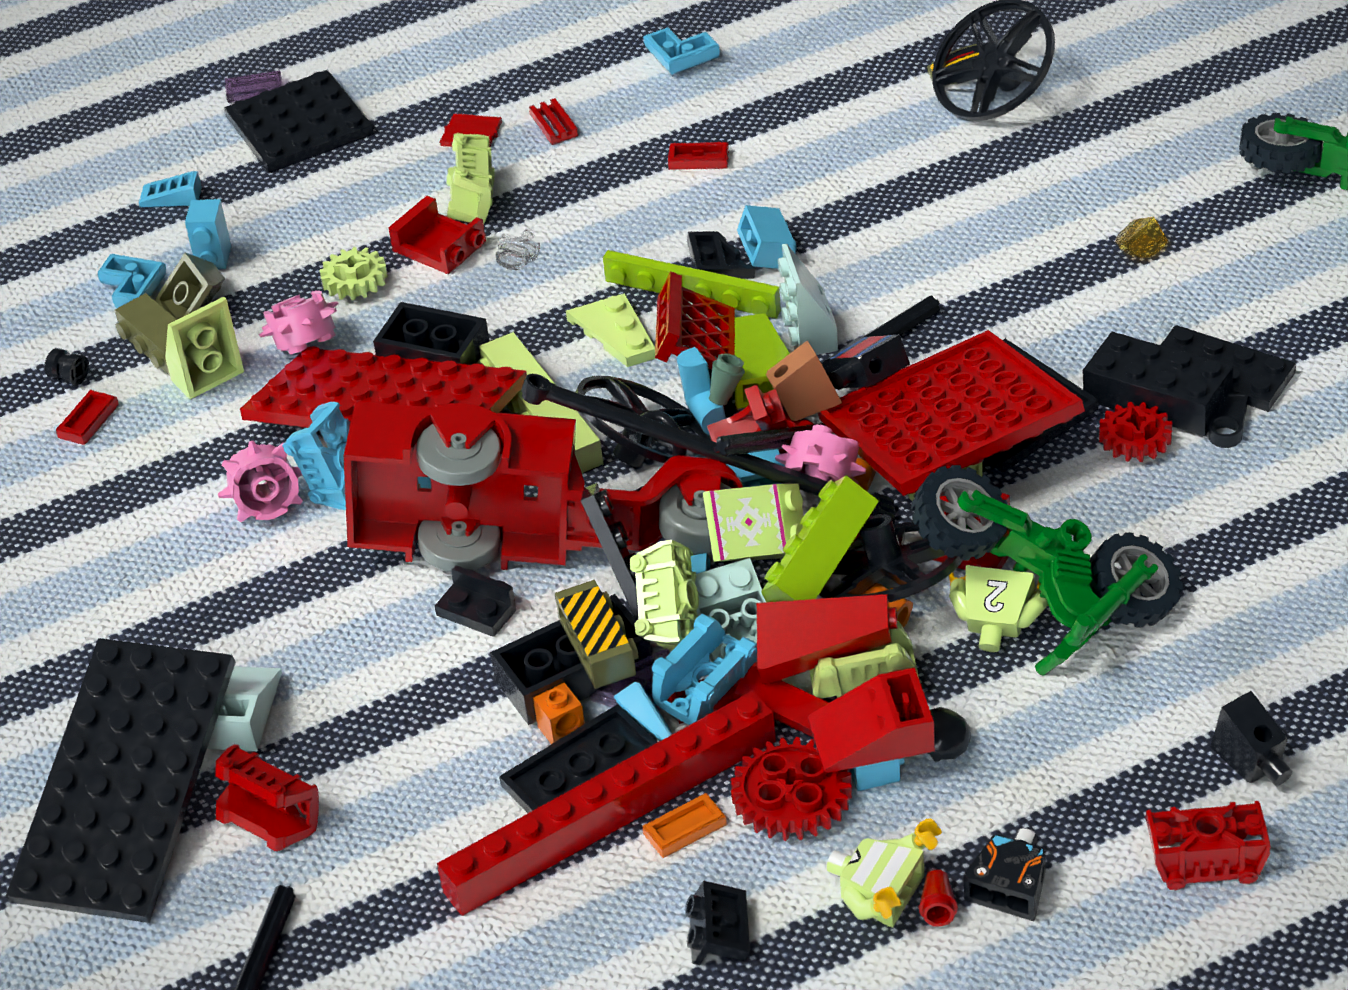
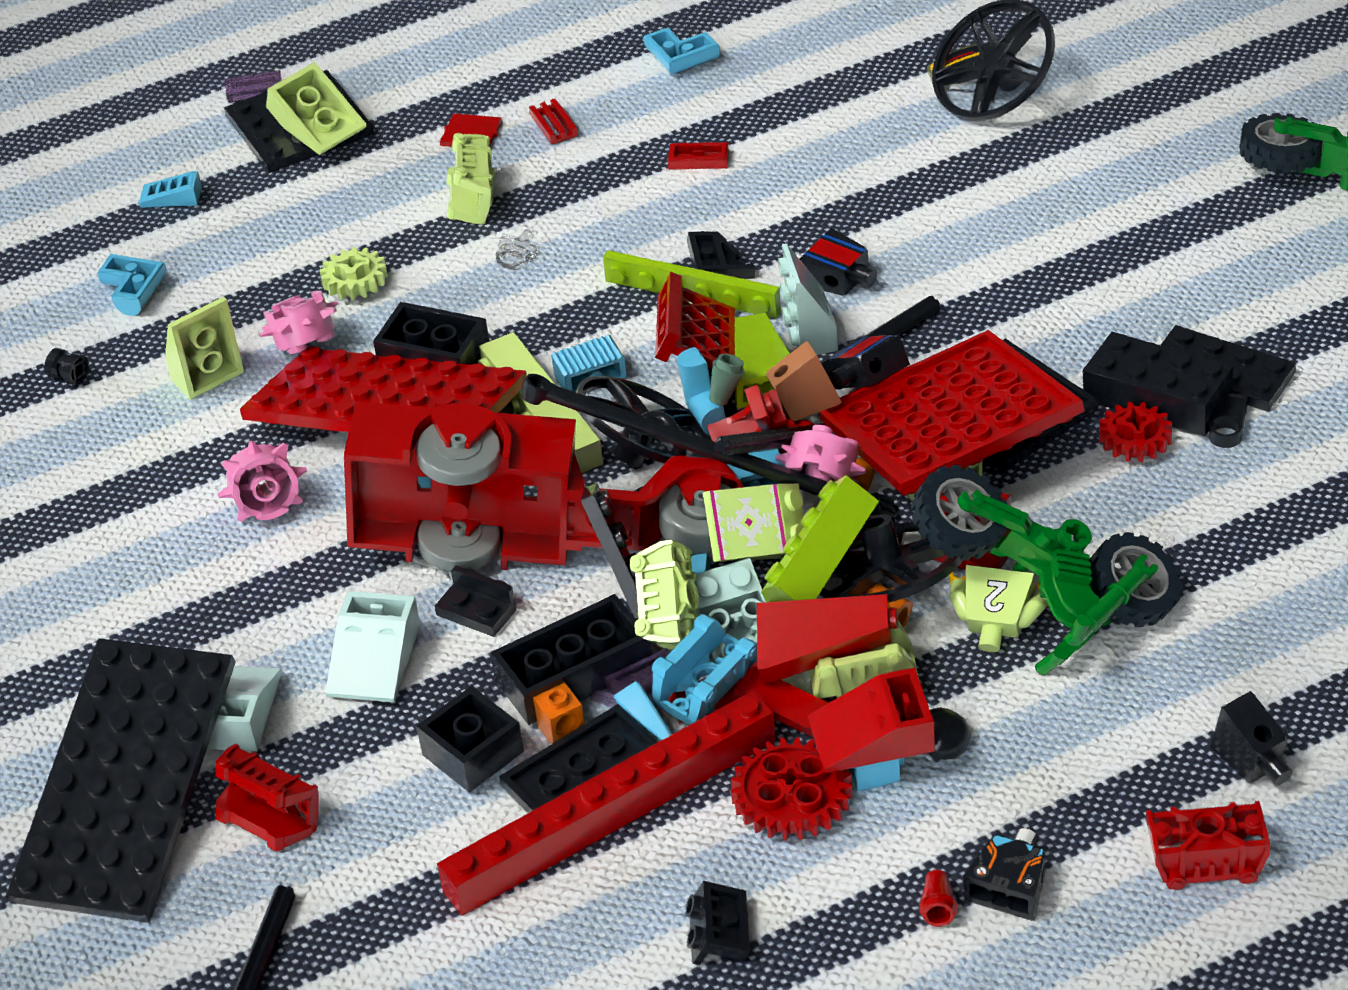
red tile [56,390,119,445] -> none
olive brick [115,293,177,376] -> none
olive slope [155,252,225,320] -> none
medium azure brick [185,199,232,269] -> none
medium azure piece [282,401,350,510] -> none
red panel [388,195,486,274] -> none
brick [555,580,639,689] -> none
yellowish green wing [566,294,656,367] -> none
orange tile [642,793,727,858] -> none
medium azure brick [737,205,796,269] -> none
torso [827,818,942,928] -> none
clear yellow brick [1115,216,1169,258] -> none
none -> yellowish green slope [266,62,367,155]
none -> light aqua slope [325,591,421,702]
none -> black brick [416,686,524,793]
none -> medium azure brick [551,334,627,392]
none -> black torso [799,228,877,296]

